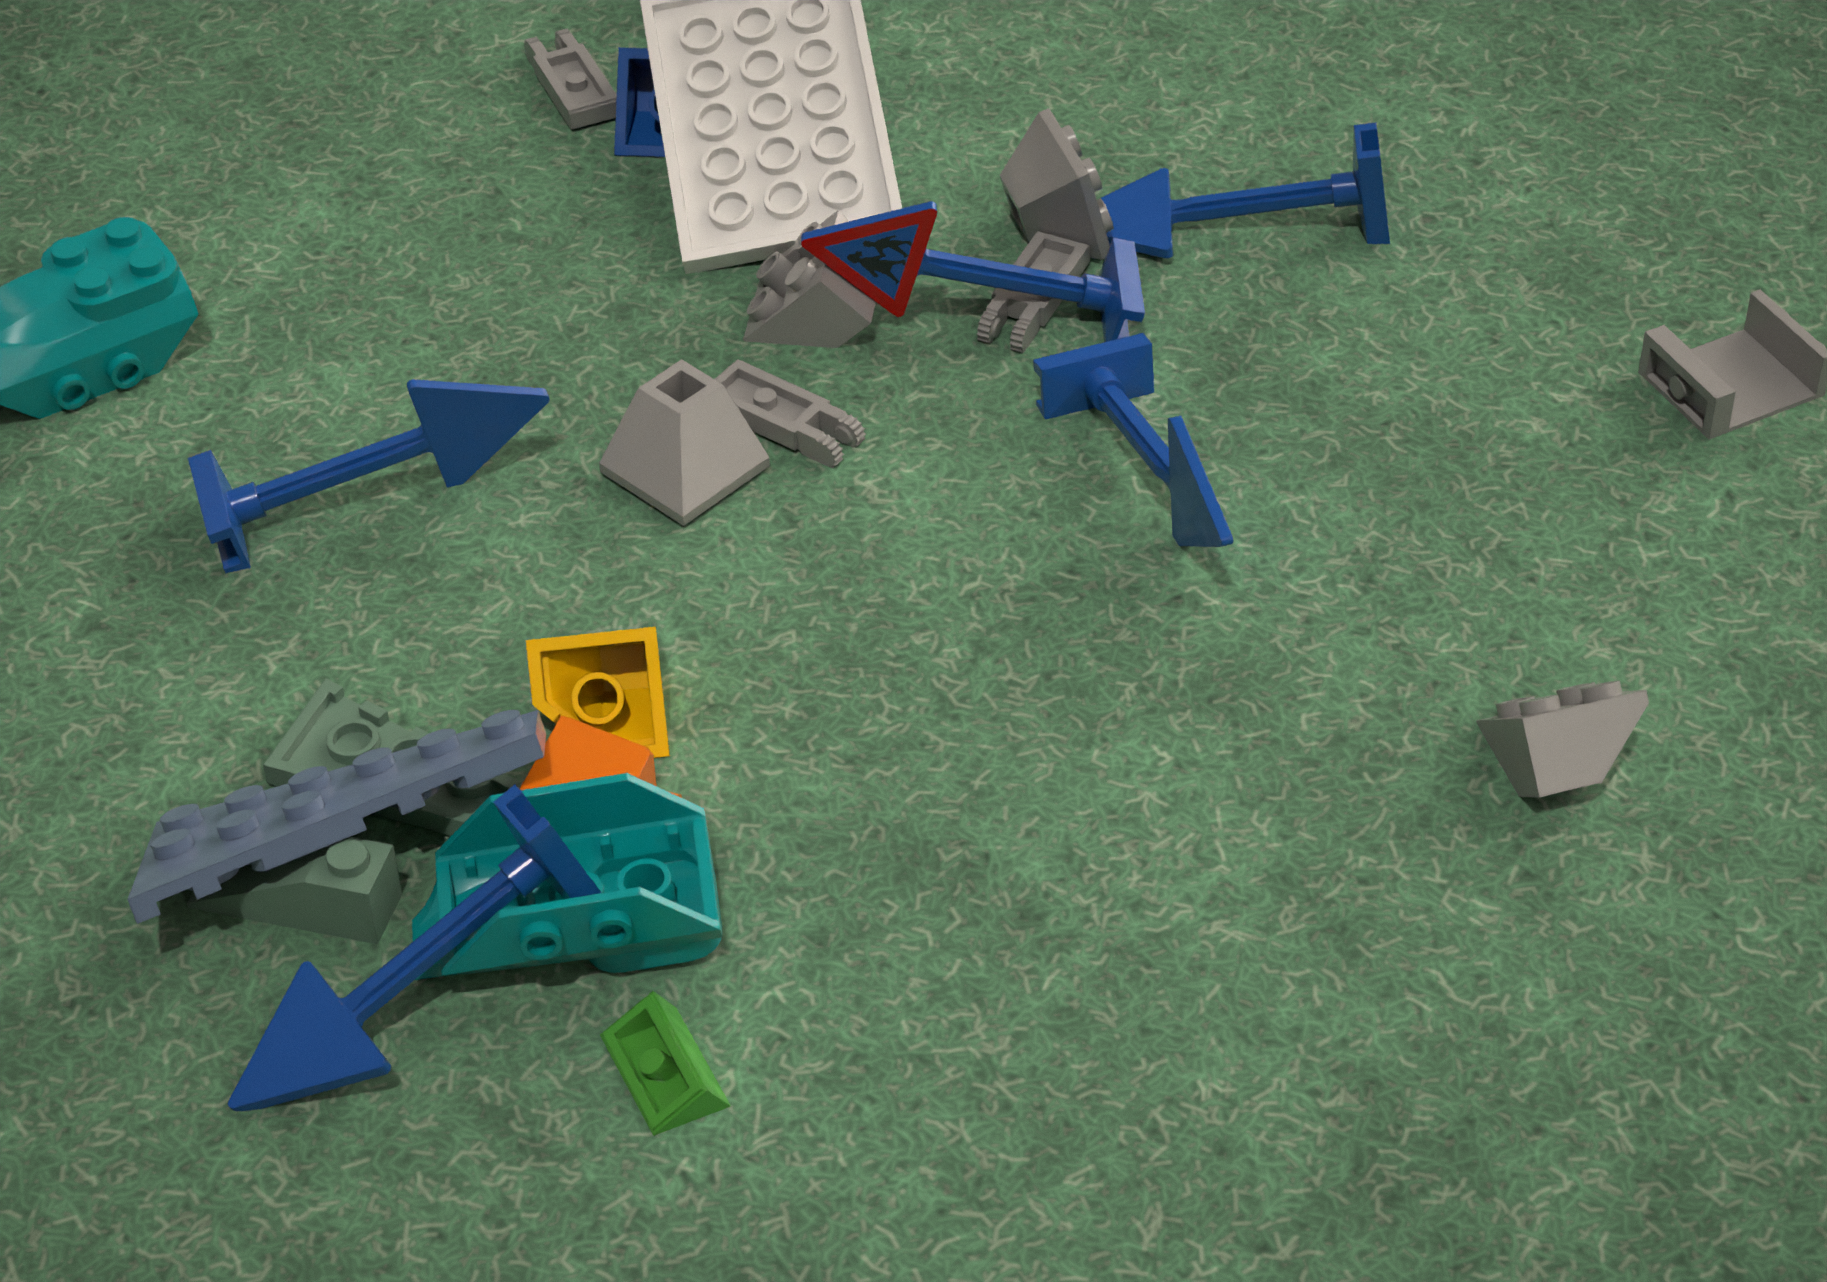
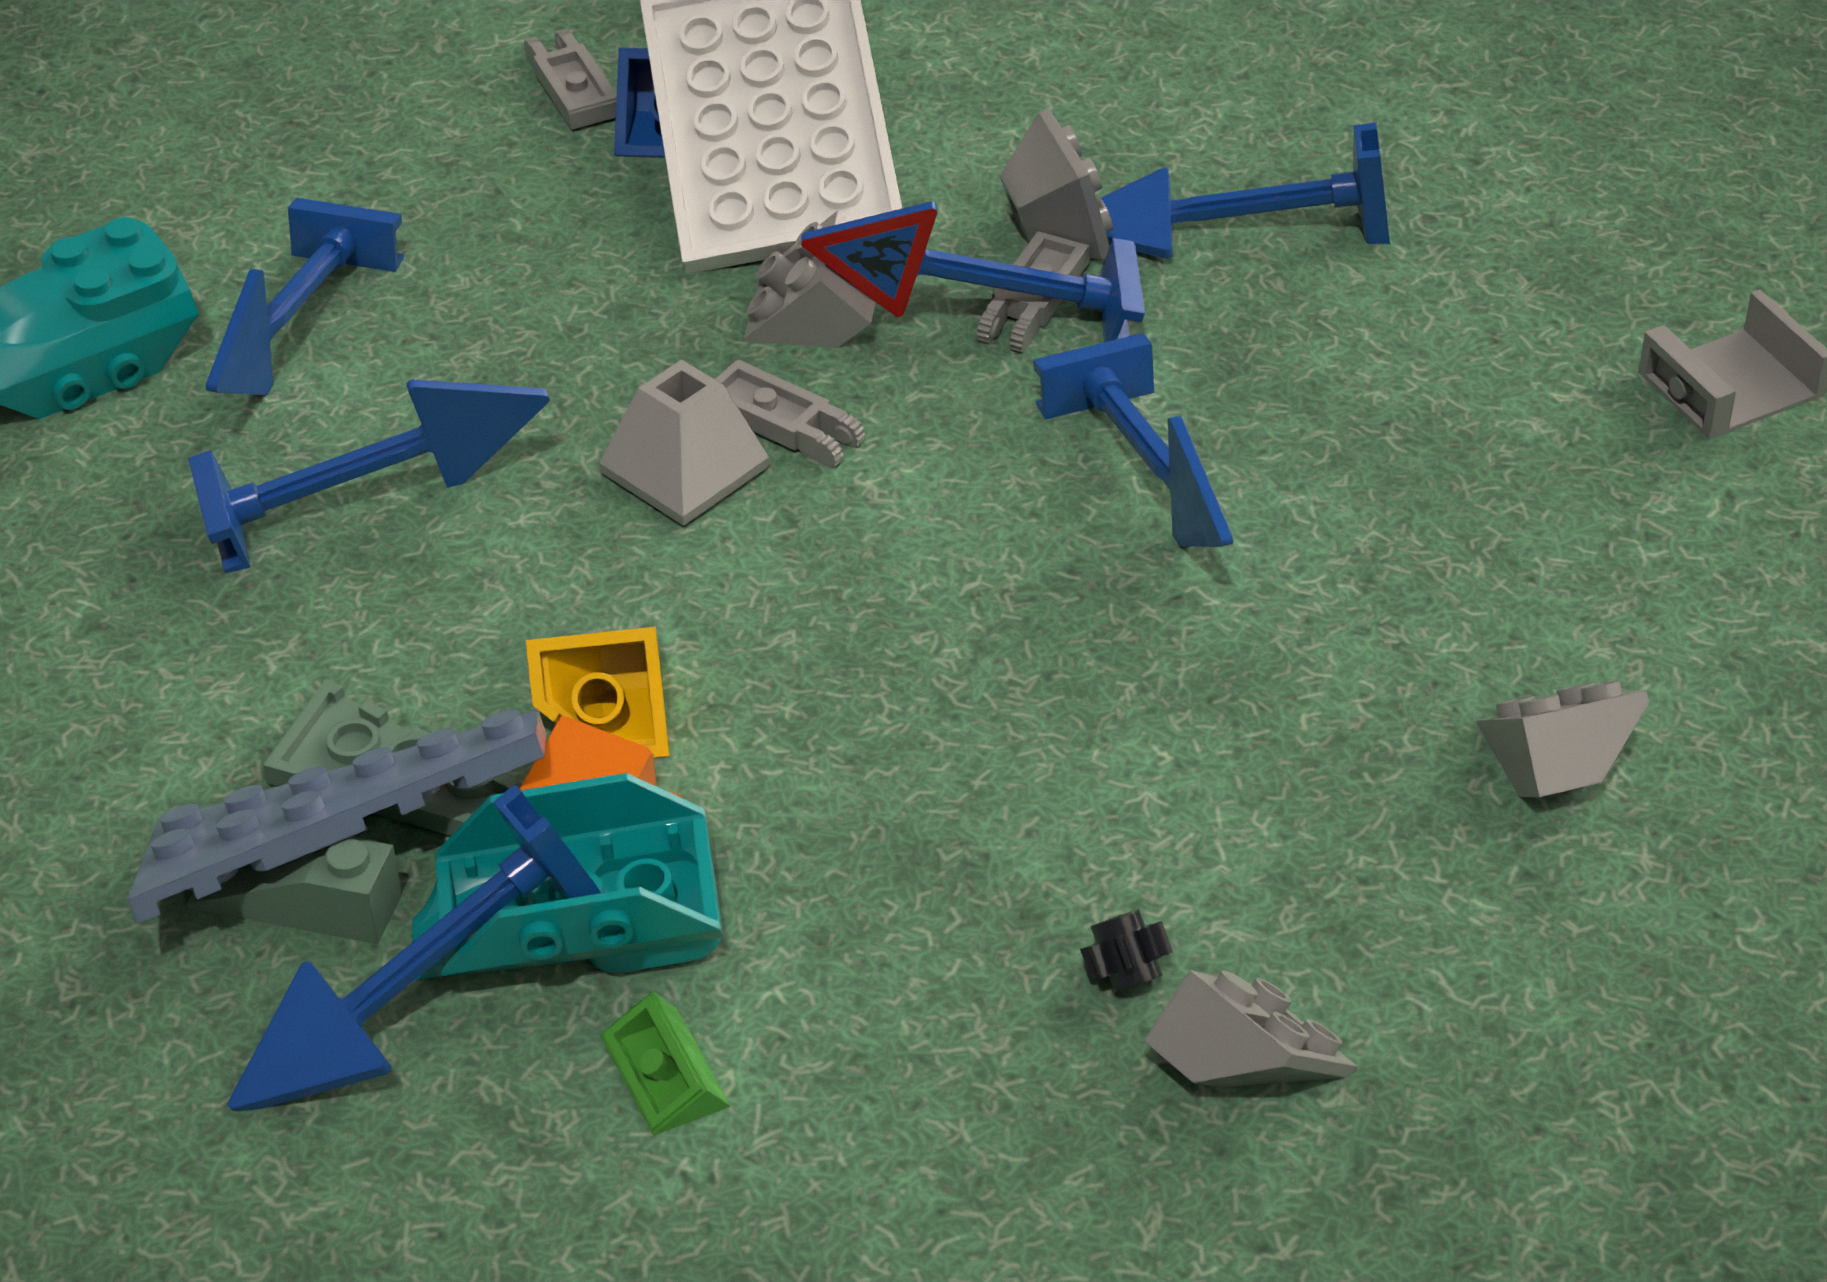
none -> blue piece [206,198,404,395]
none -> black gear [1080,909,1173,993]
none -> light grey slope [1144,970,1358,1088]

